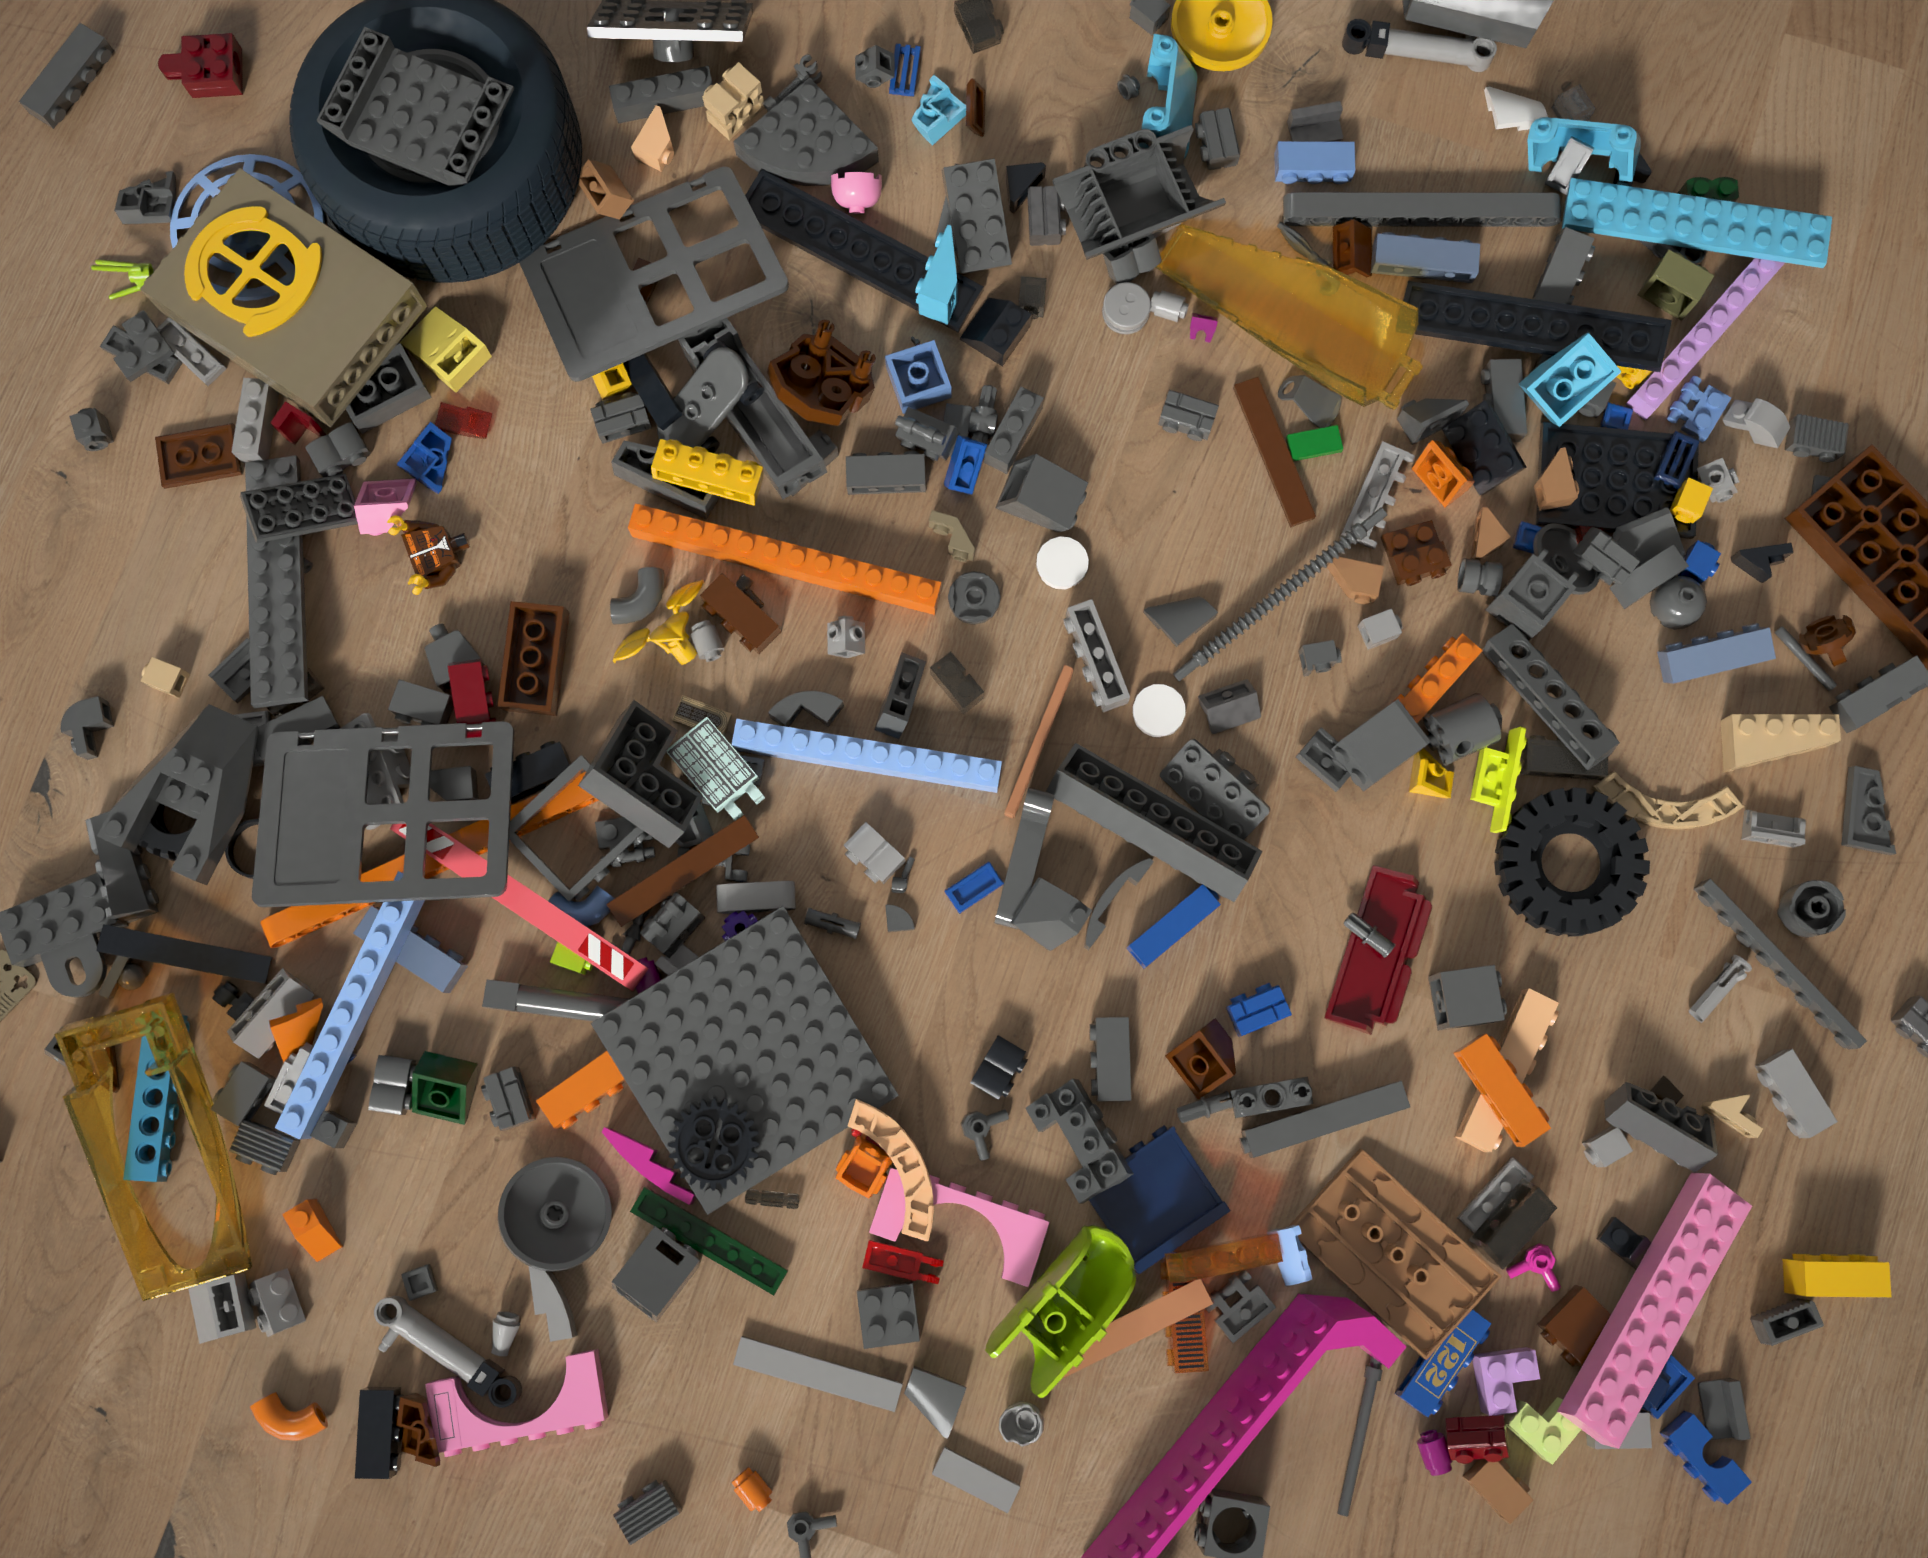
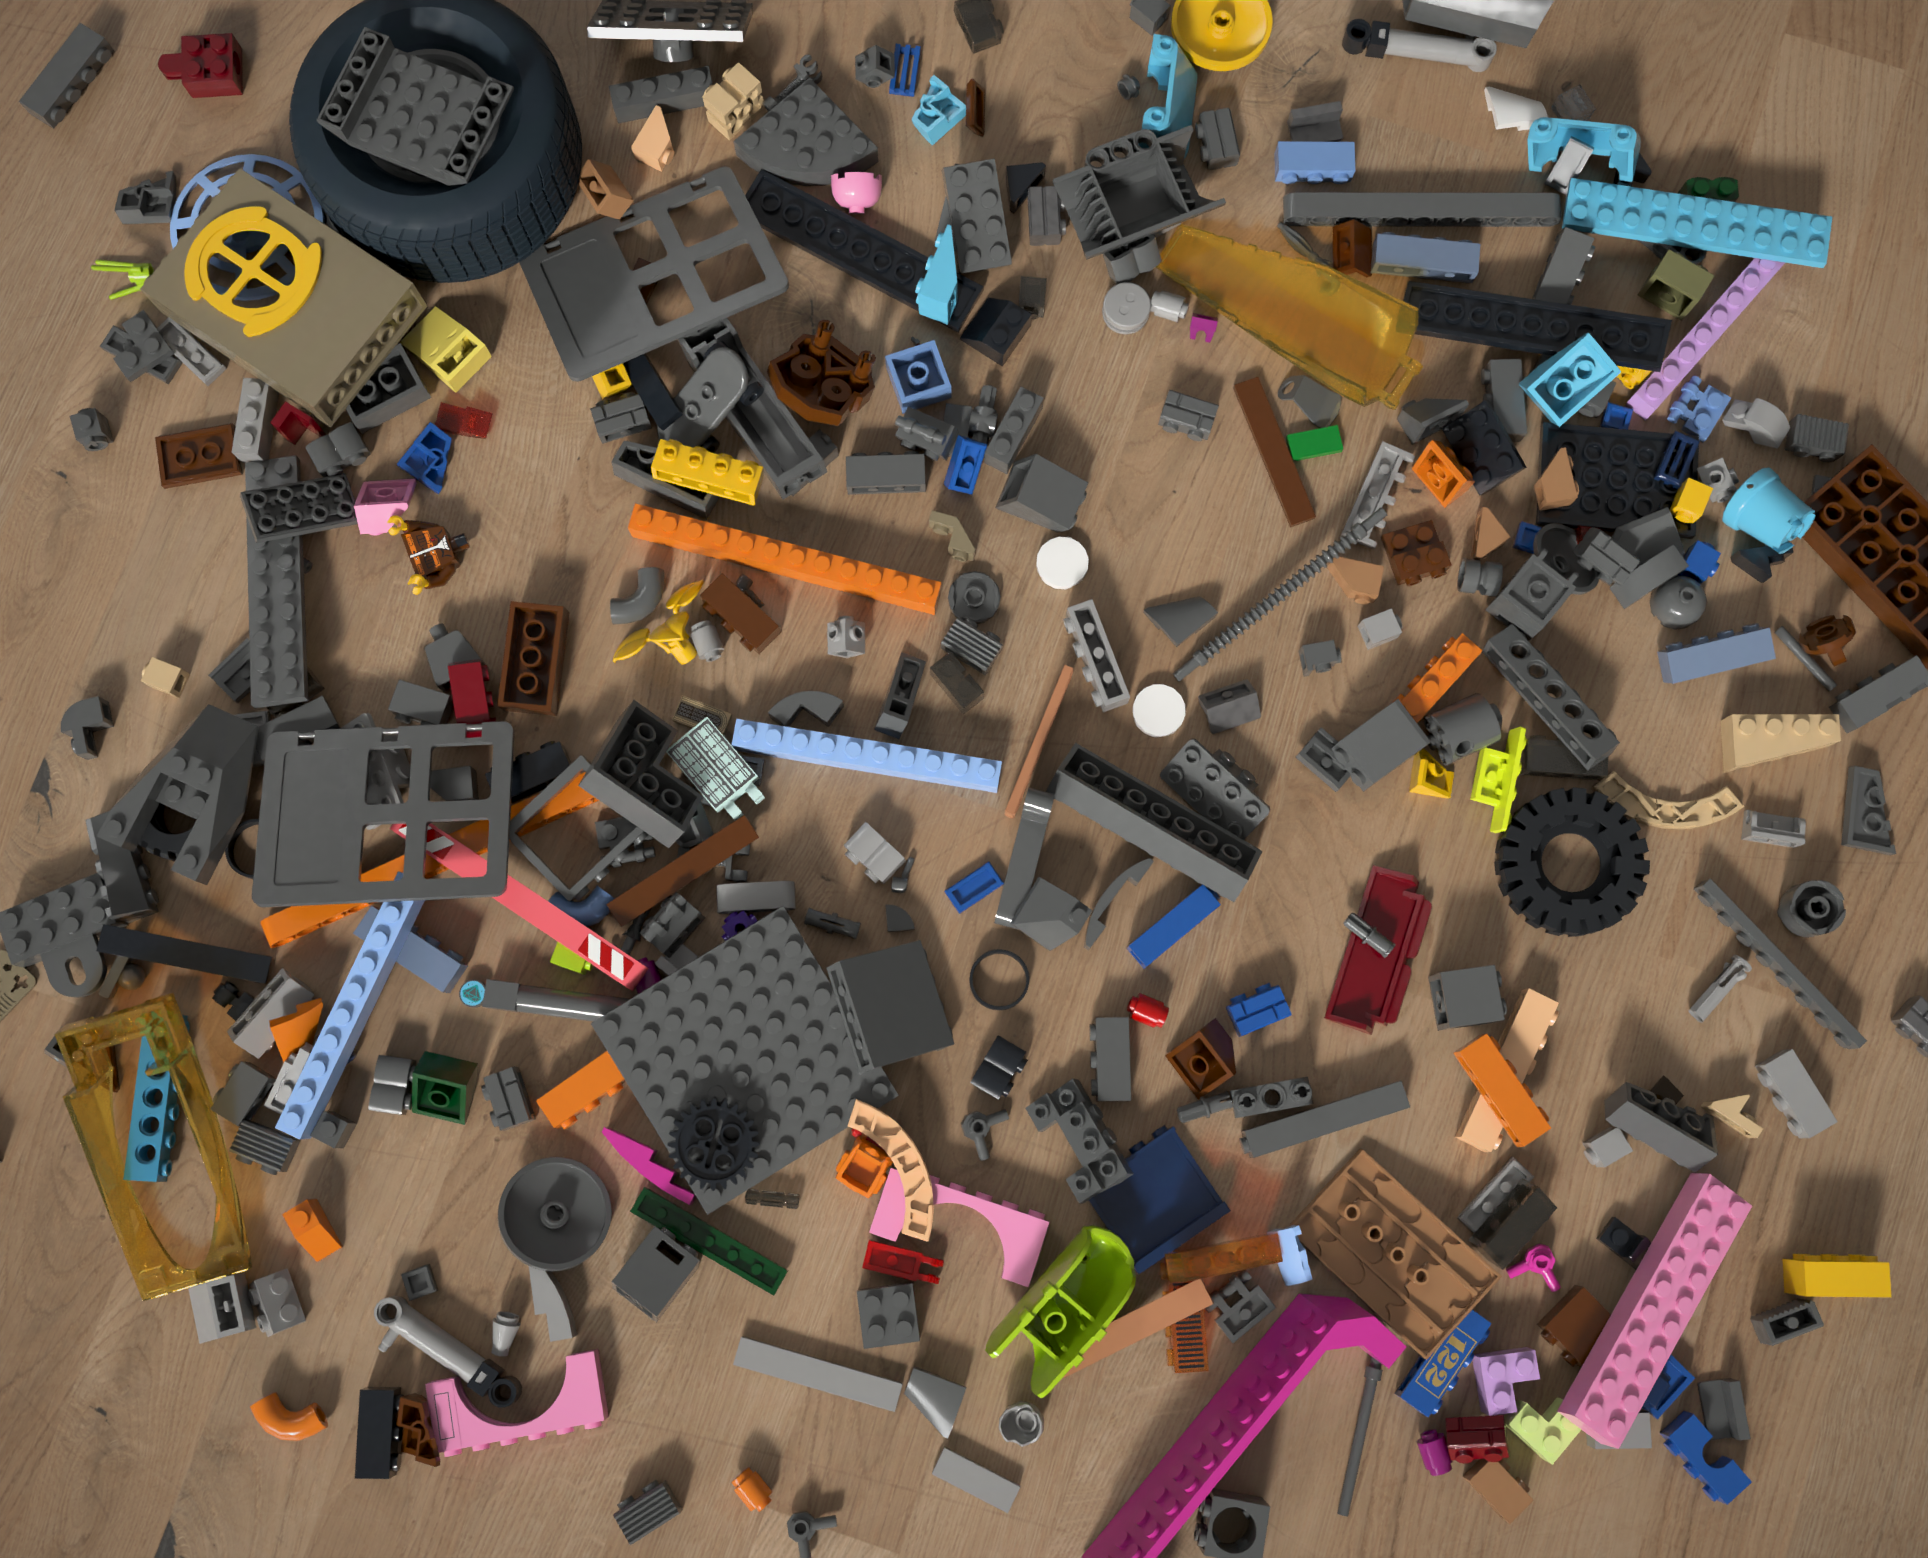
none -> tile [459,980,486,1008]
none -> dark grey panel [826,940,954,1074]
none -> dark grey brick [941,617,1003,676]
none -> black tyre [969,949,1029,1010]
none -> red brick [1126,993,1169,1028]
none -> medium azure piece [1722,467,1815,554]

